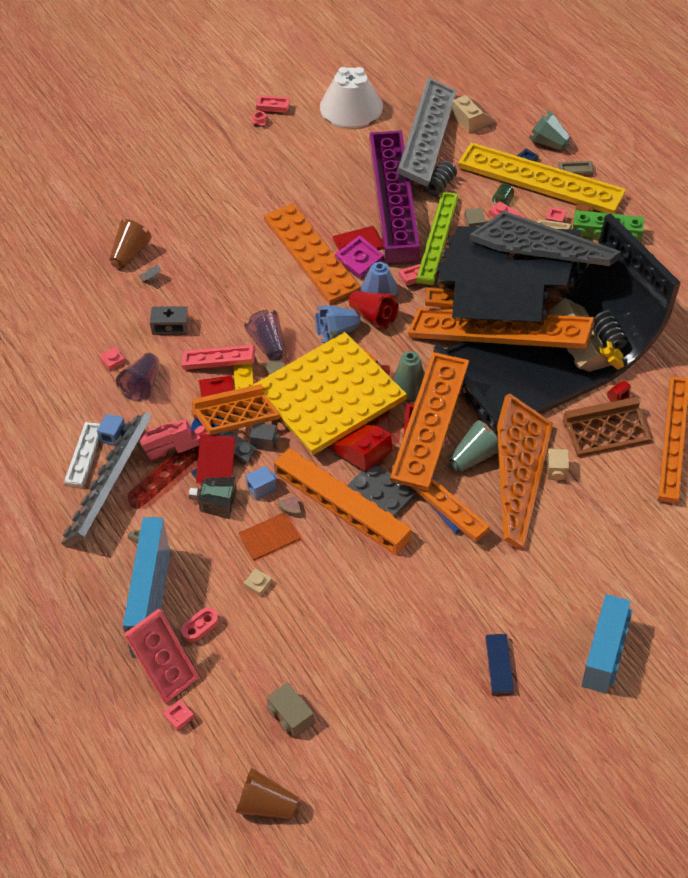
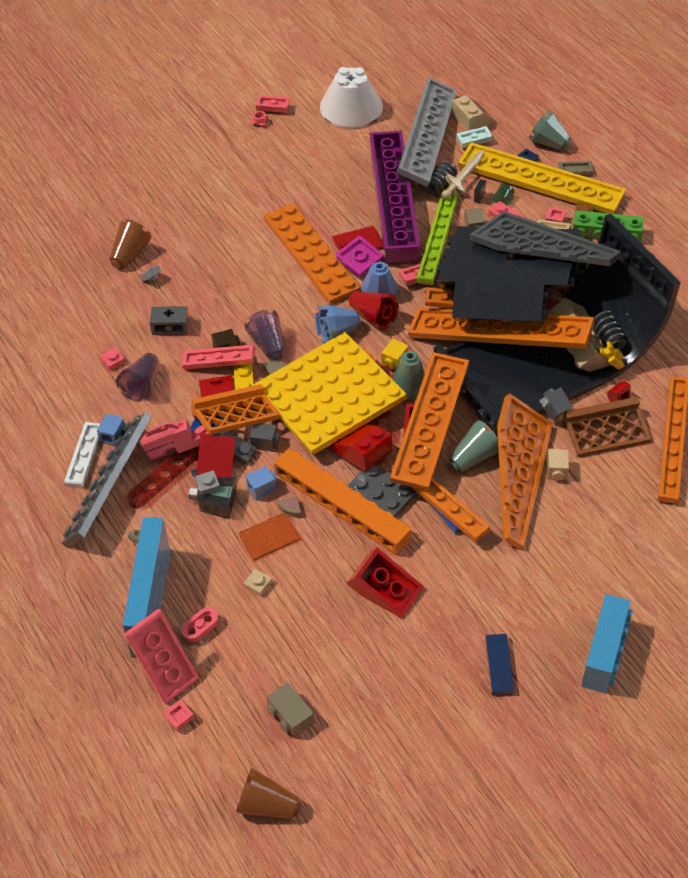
none -> light grey plate [195,470,220,496]
none -> dark brown brick [211,329,240,348]
none -> red slope [346,547,424,618]
none -> yellow brick [382,339,409,371]
none -> tan sword [442,150,484,200]
none -> light aqua plate [456,126,493,149]
none -> black tile [474,179,486,204]
none -> dark grey brick [539,387,573,420]

